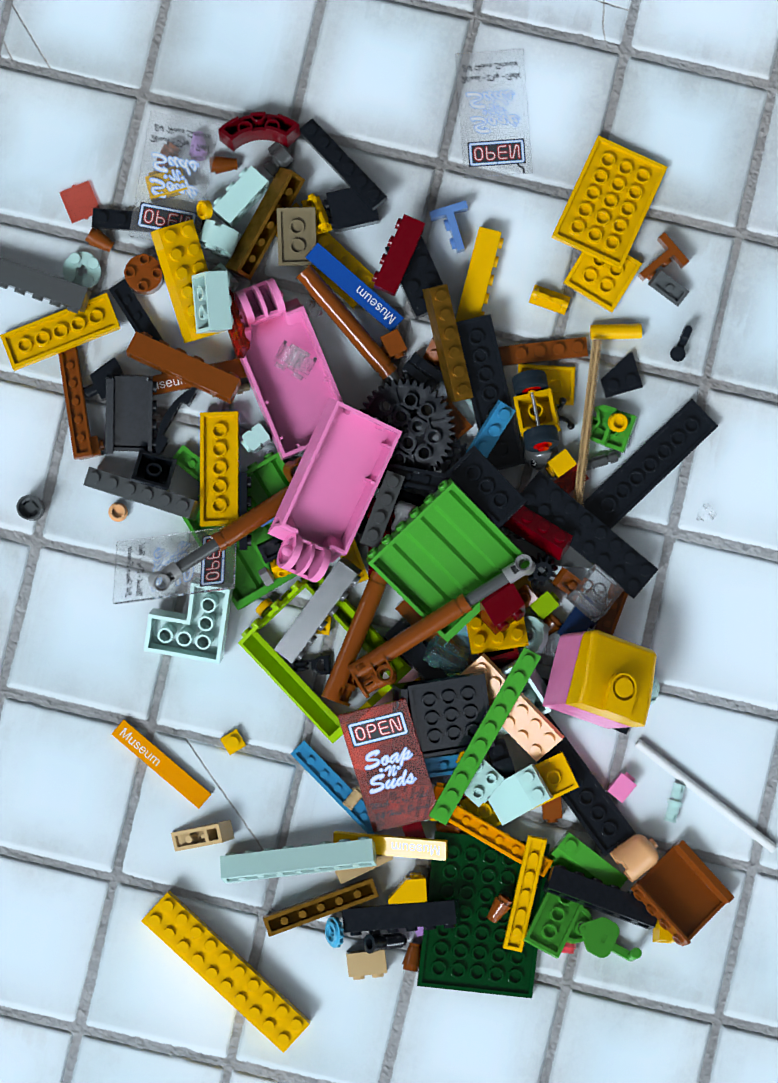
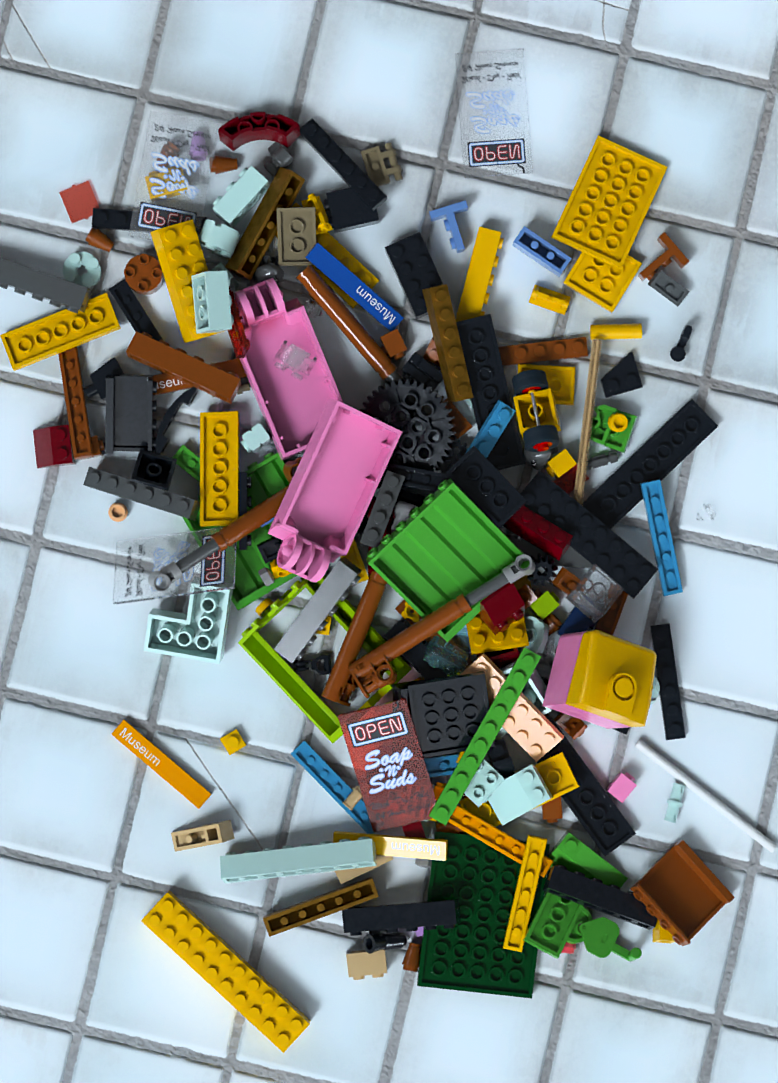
dark grey wheel [16,495,45,521] -> none
yellow tile [196,200,213,220] -> none
medium azure gear [325,917,344,948] -> none
dark red brick [372,214,426,296] -> none
yellow slope [388,872,427,904] -> none
dark orange cone [487,893,513,923] -> none
black piece [557,397,575,430] -> none
light nougat cylinder [610,834,659,882] -> none
none -> dark red slope [33,425,75,469]
none -> dark grey piece [253,255,284,284]
none -> dark tan plate [361,142,403,187]
none -> yellow plate [401,602,419,622]
none -> medium blue brick [512,226,572,277]
none -> dark orange bracket [554,712,587,740]
none -> dark azure plate [640,479,683,596]
none -> black plate [650,623,686,740]

